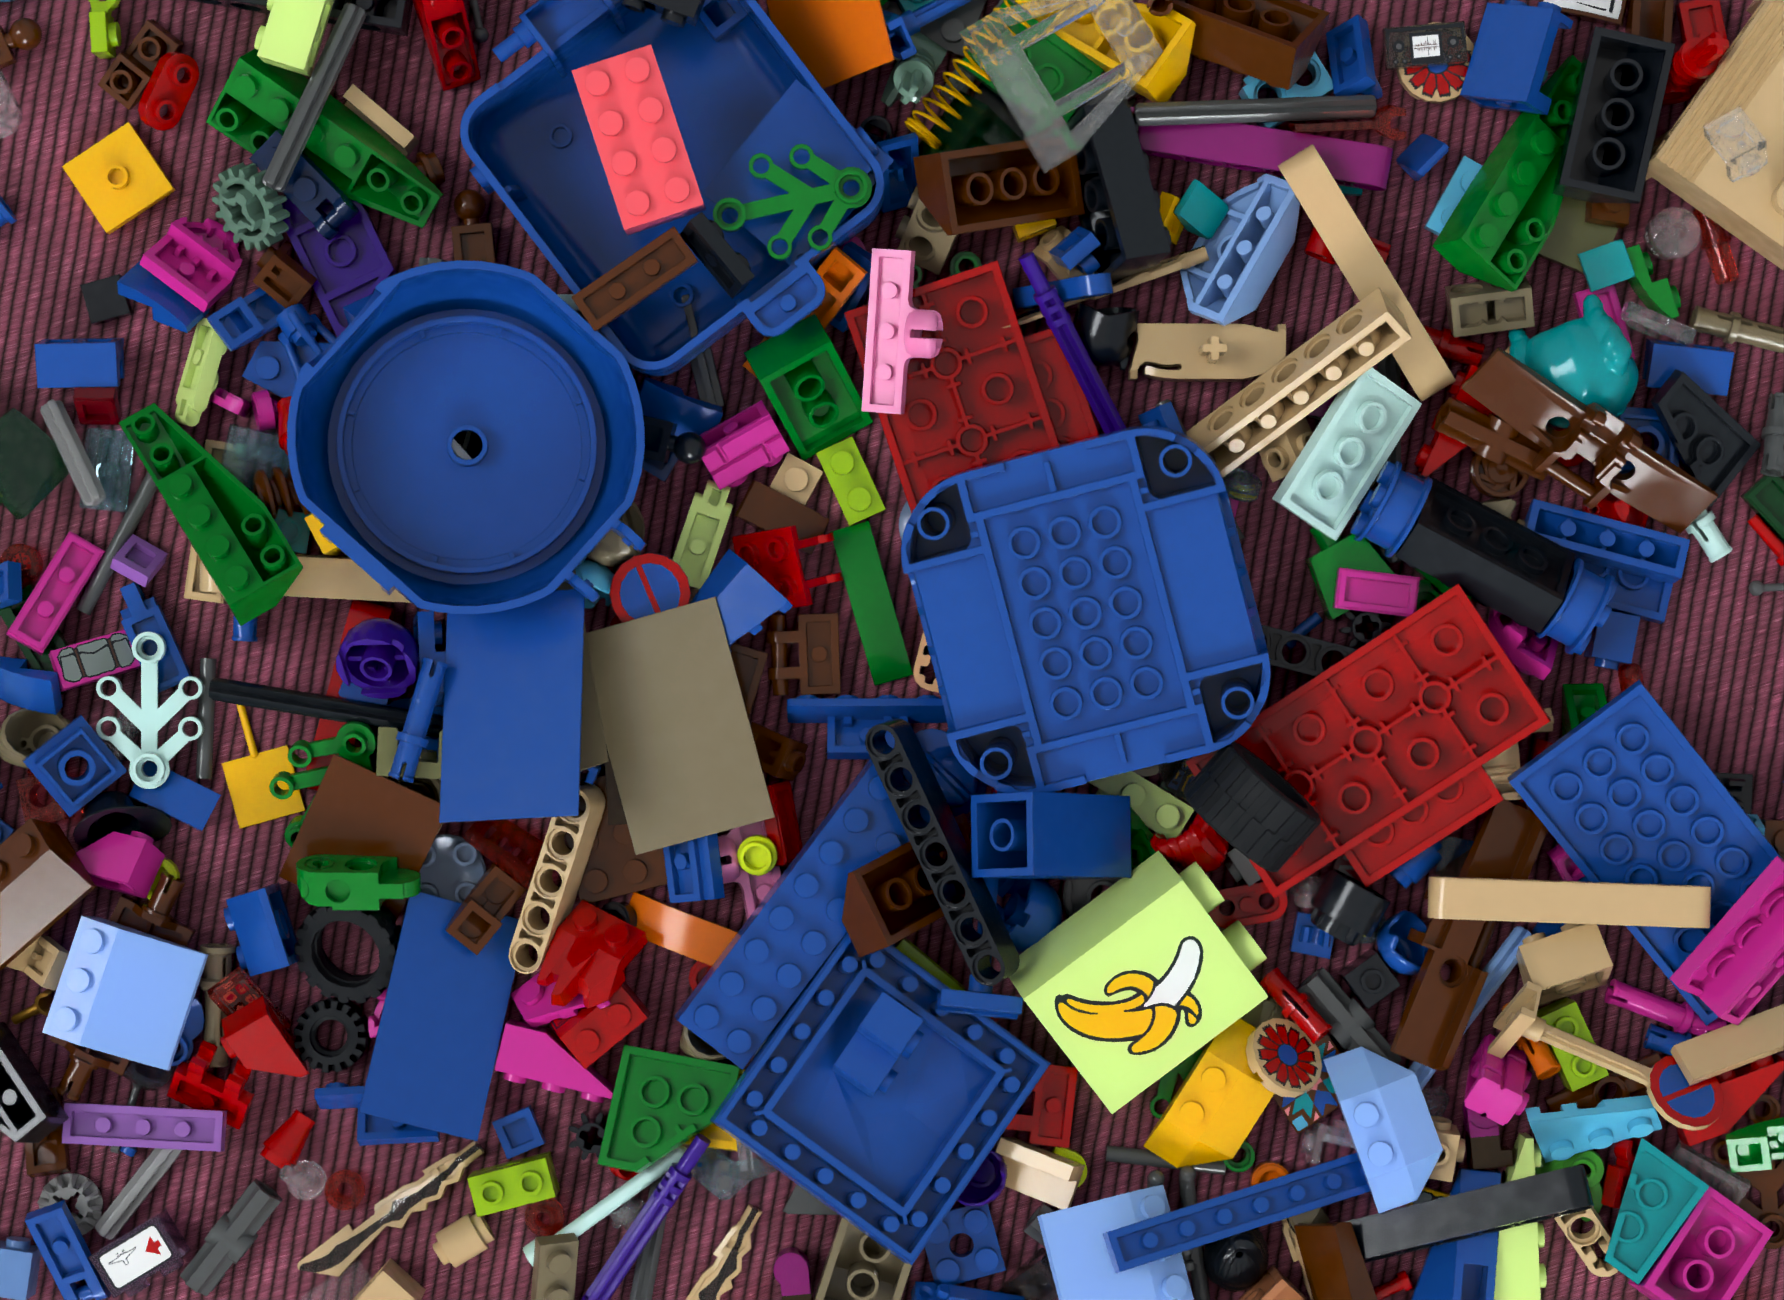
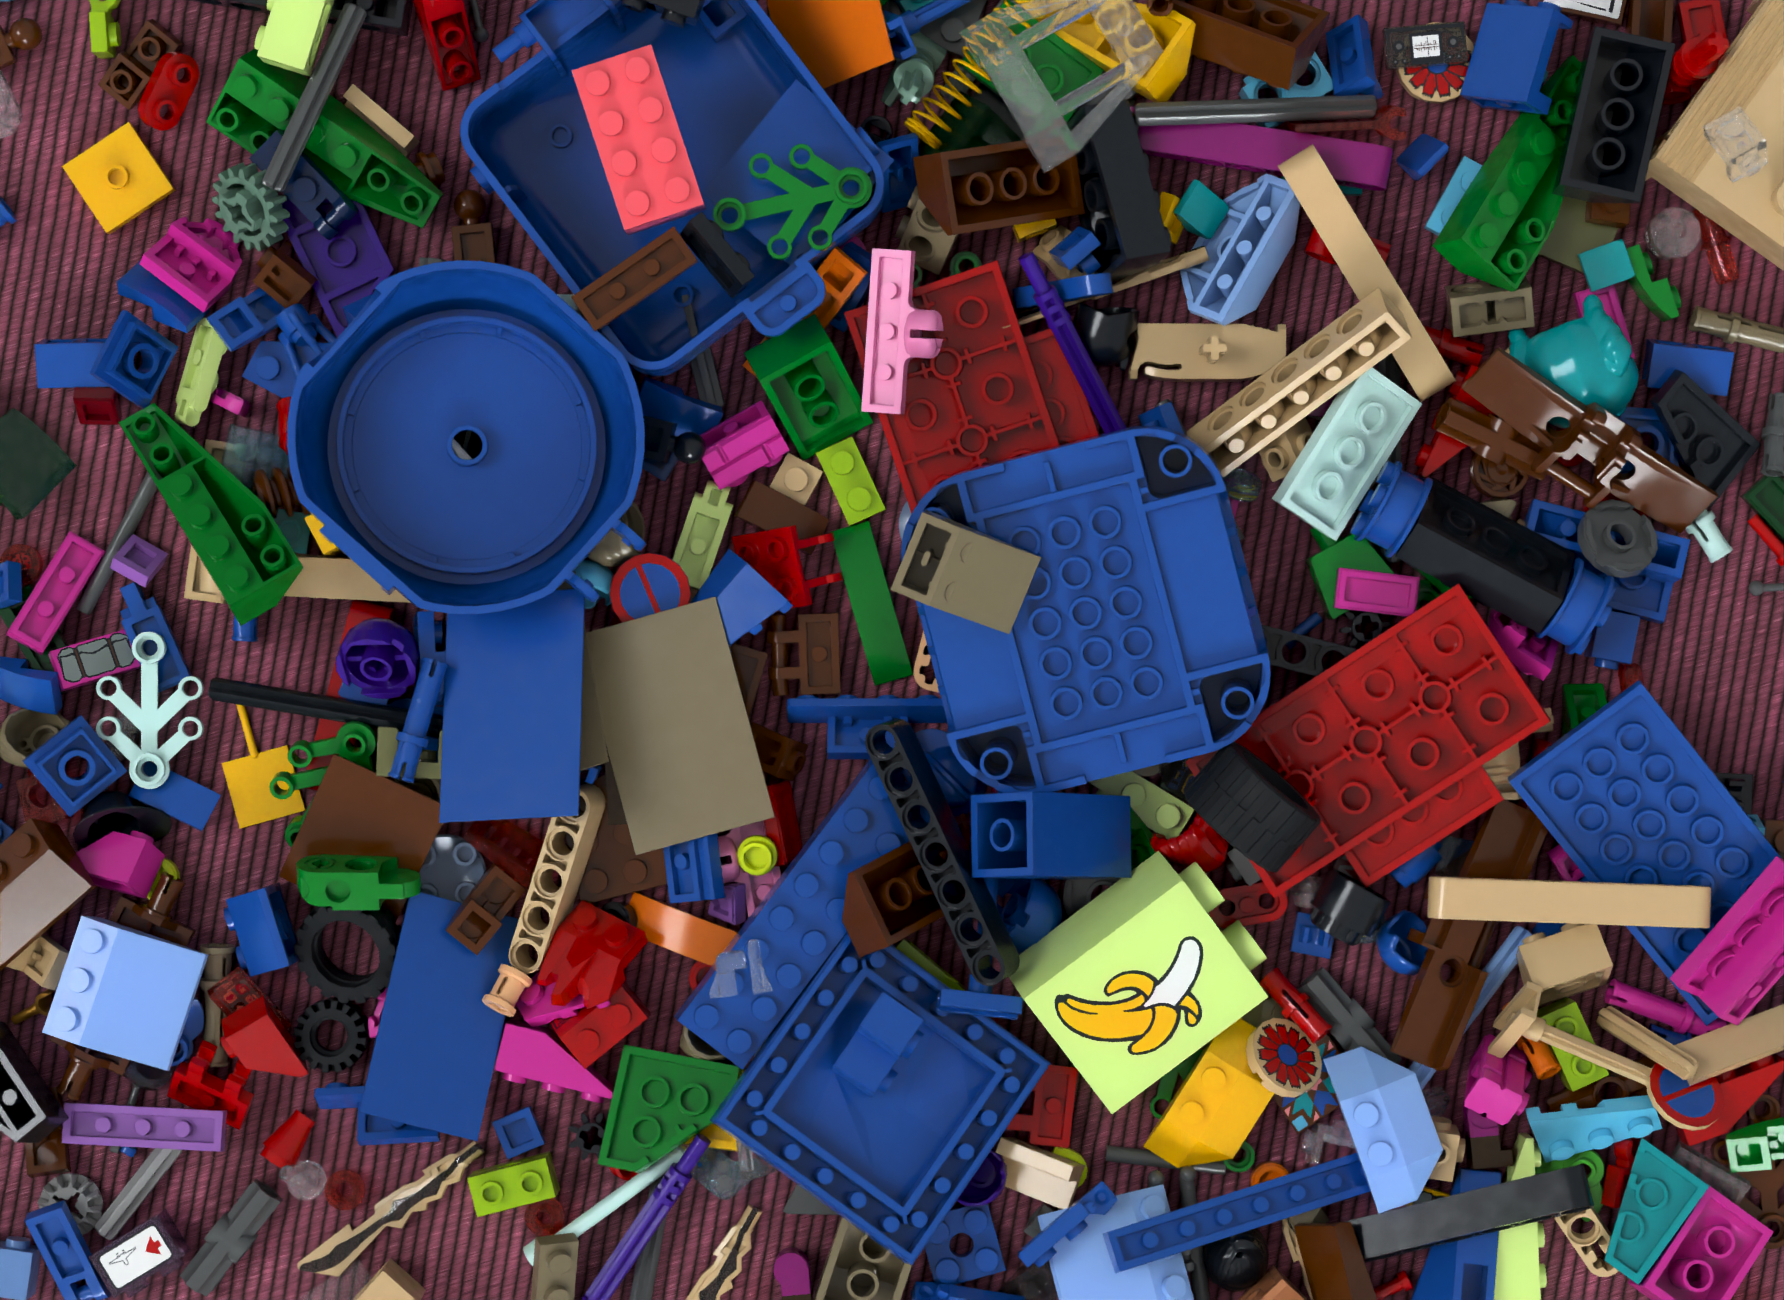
light grey axle [40,399,106,507] -> none
clear light blue slope [79,428,133,512] -> none
black tile [80,274,133,325] -> none
dark grey bar [196,658,216,779] -> none
dark pink tile [251,389,278,432] -> none
tan brick [432,1213,495,1268] -> none
clear plate [609,1196,645,1230] -> none
black brick [1338,949,1400,1009] -> none
clear tile [1620,301,1697,344] -> none
none -> blue piece [90,310,179,409]
none -> light nougat bush [482,964,532,1017]
none -> medium lavender tile [708,882,746,925]
none -> clear piece [709,939,773,999]
none -> dark tan slope [890,509,1041,634]
none -> blue hinge [1017,1181,1118,1268]
none -> dark grey tile [1577,499,1658,578]
none -> tan axle [1596,1006,1699,1080]

